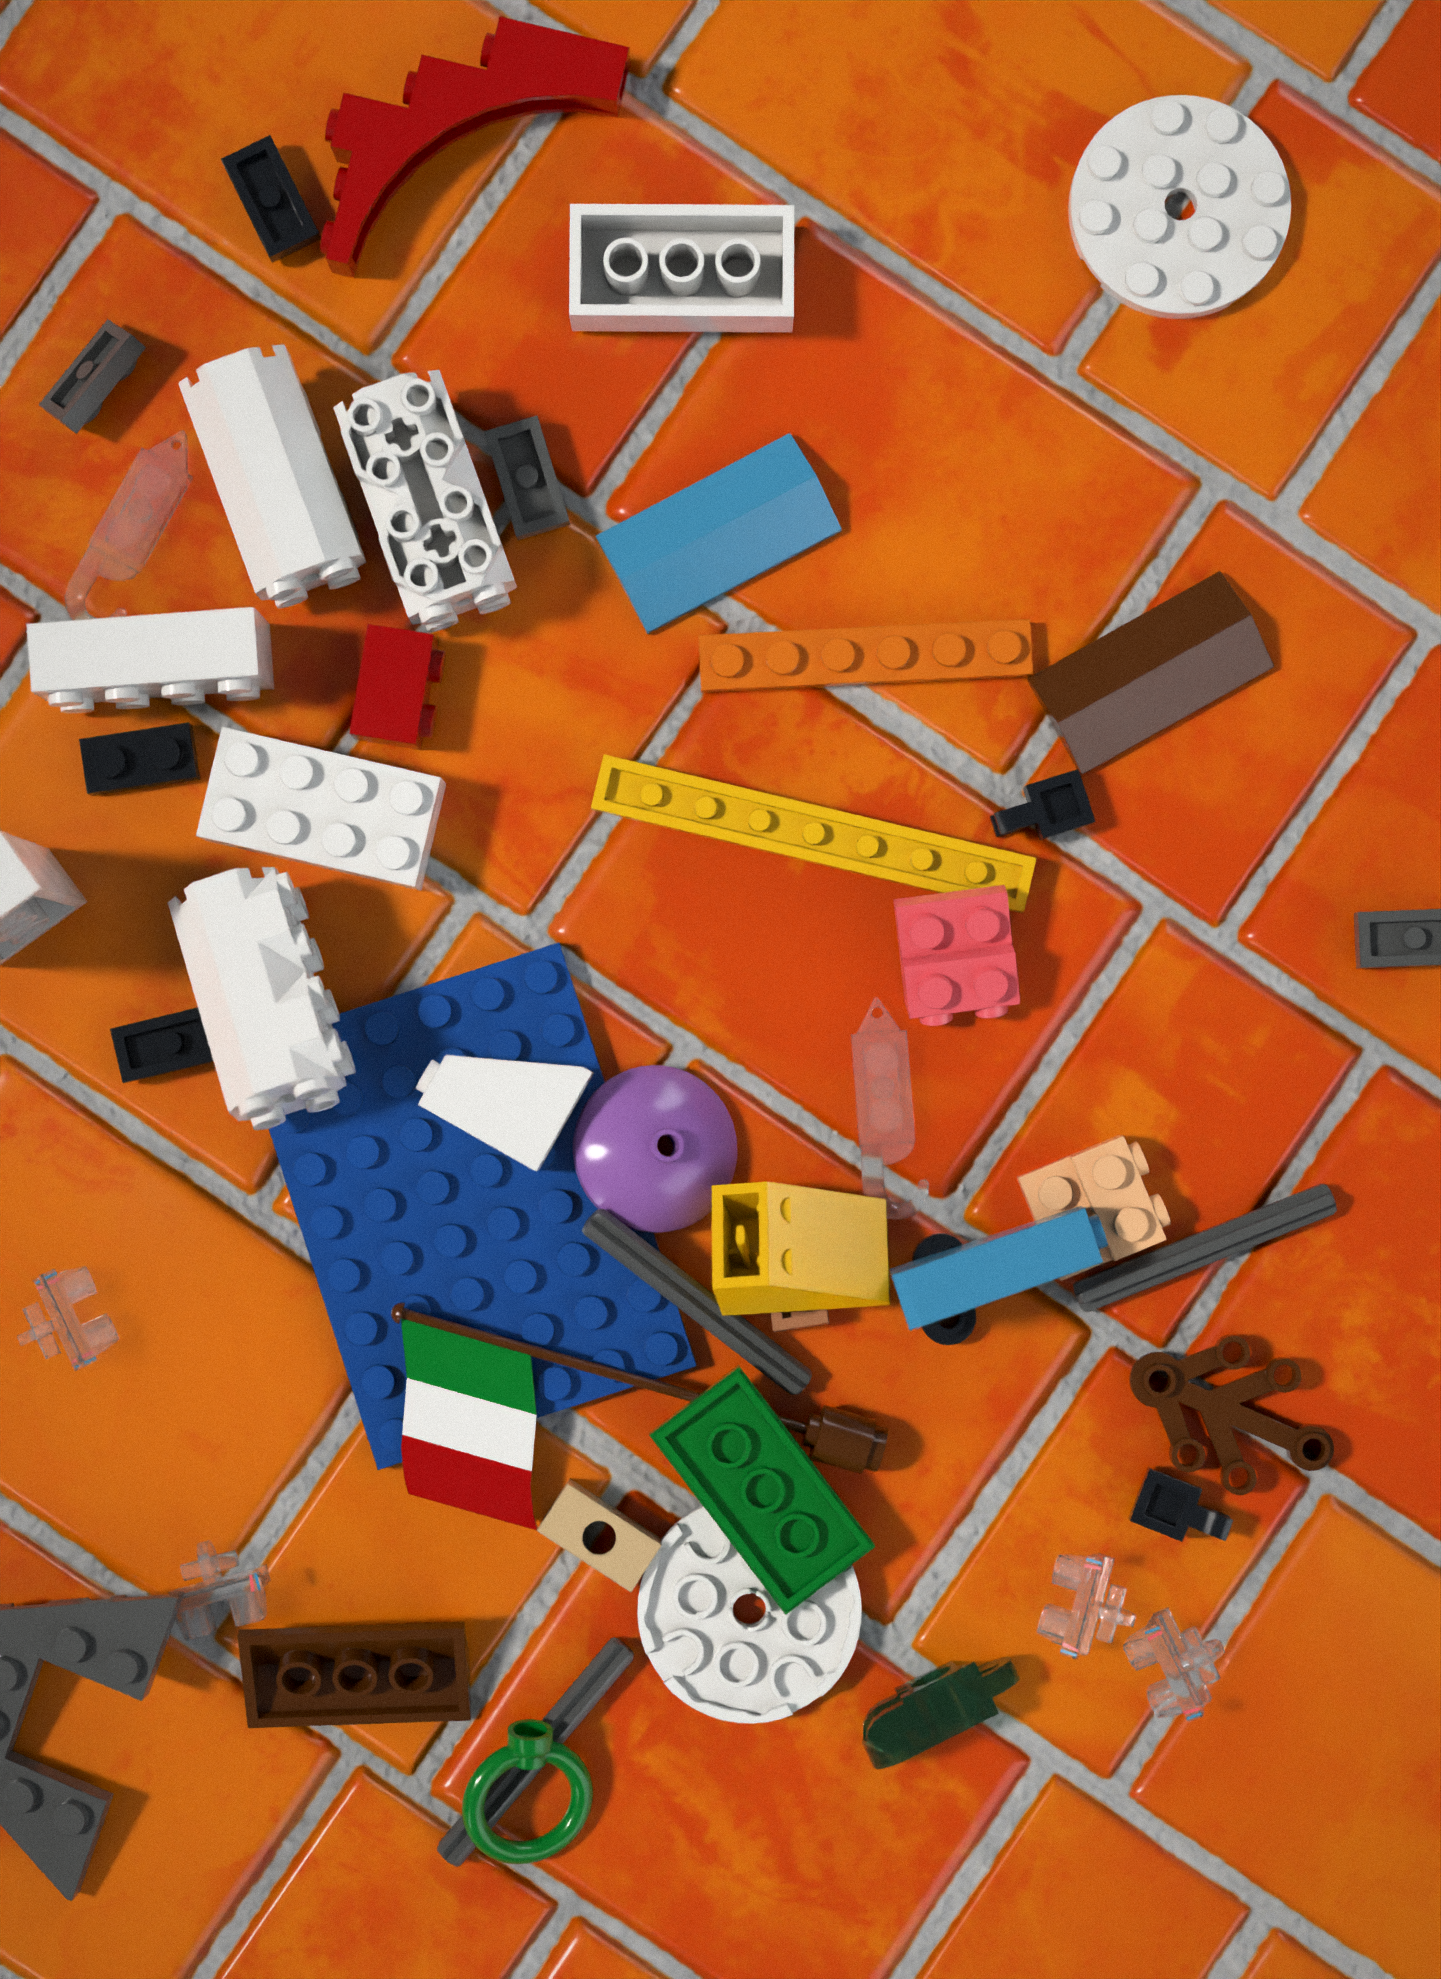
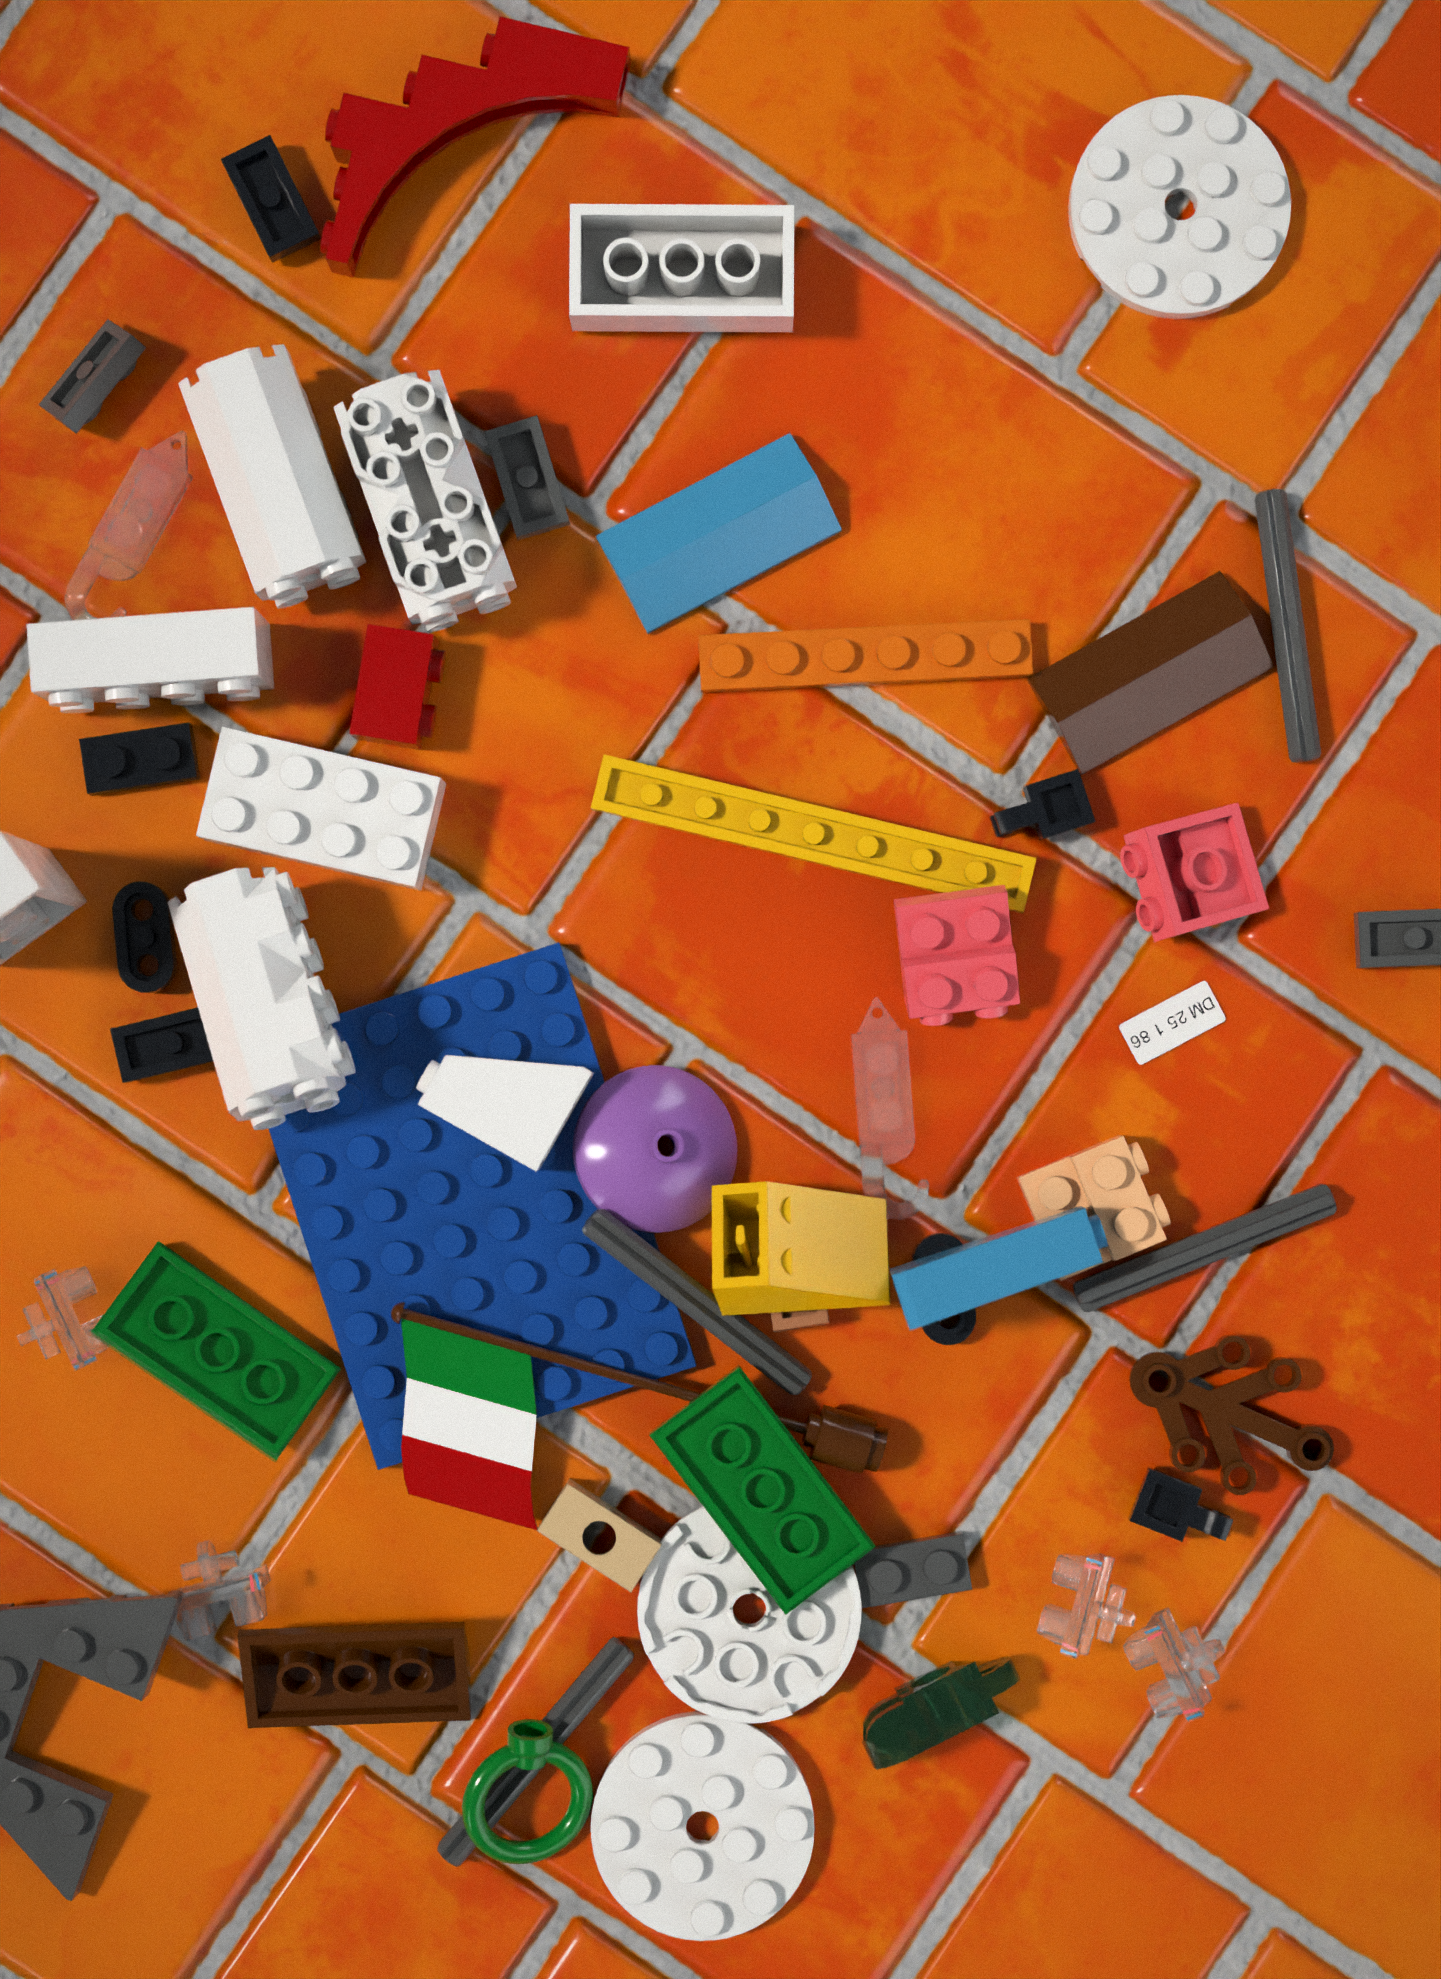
none -> green tile [91,1241,341,1462]
none -> black plate [112,881,177,993]
none -> white plate [591,1711,815,1941]
none -> dark grey plate [854,1531,972,1608]
none -> white sticker [1119,981,1226,1065]
none -> coral plate [1120,803,1269,942]
none -> dark grey axle [1255,489,1321,763]

